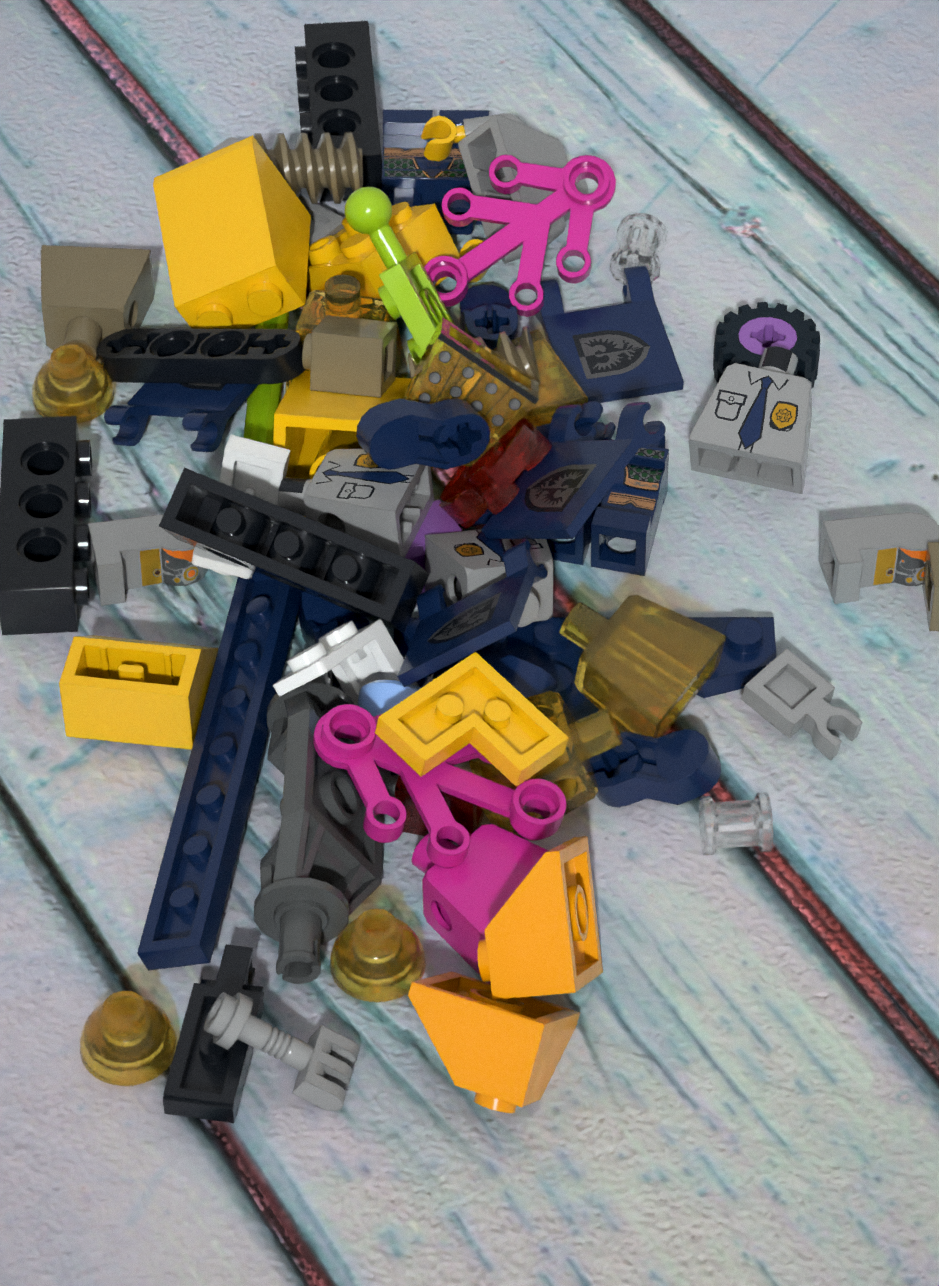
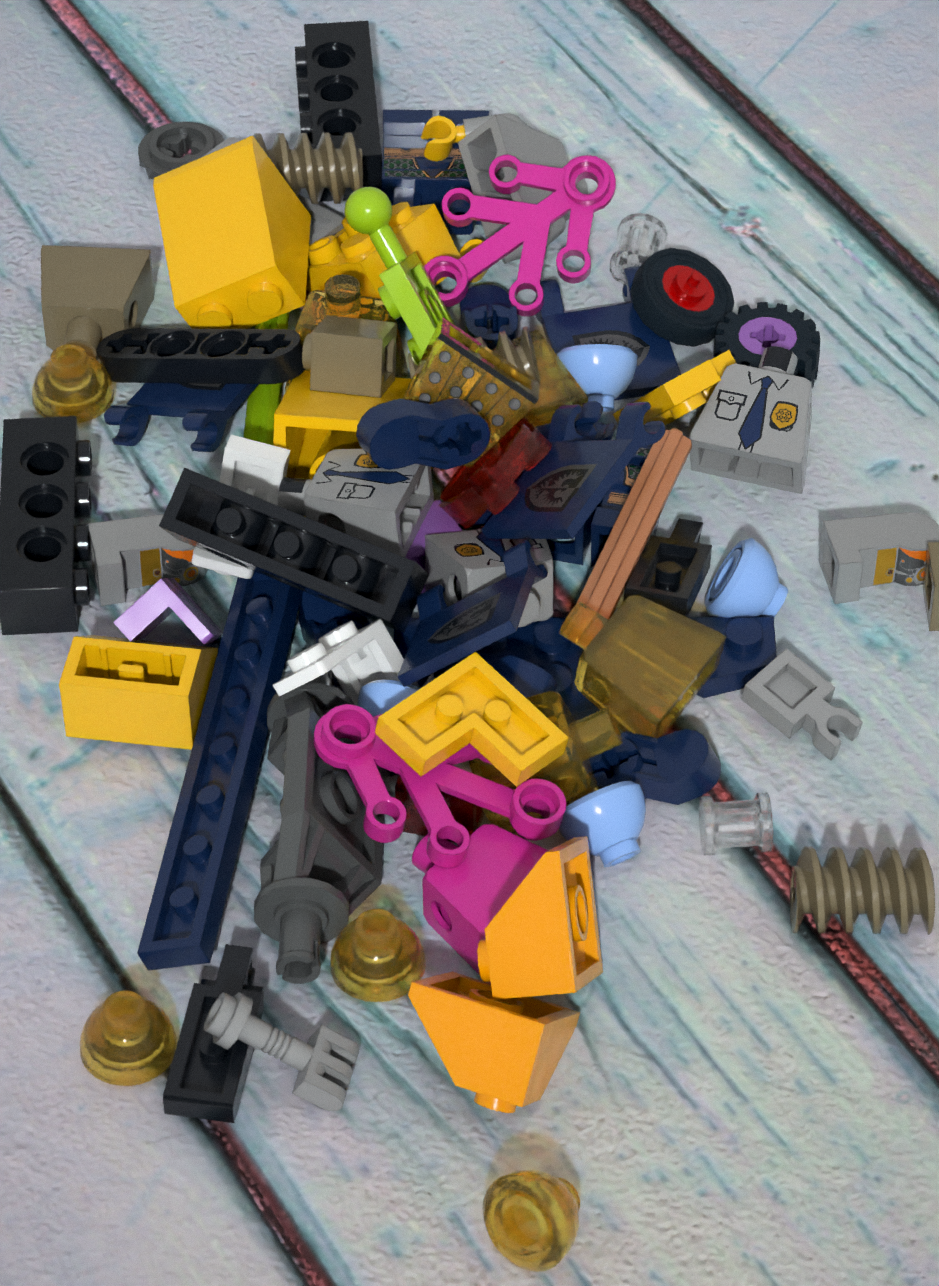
none -> panel [113,578,223,645]
none -> dark grey gear [138,122,224,179]
none -> clear yellow brick [482,1170,580,1272]
none -> light blue brick [555,344,638,412]
none -> light blue brick [559,781,646,868]
none -> nougat axle [566,428,692,644]
none -> yellow plate [613,350,736,426]
none -> black hinge [622,518,712,624]
none -> black wheel [630,248,735,347]
none -> light blue brick [705,538,788,618]
none -> dark tan piece [790,846,935,935]

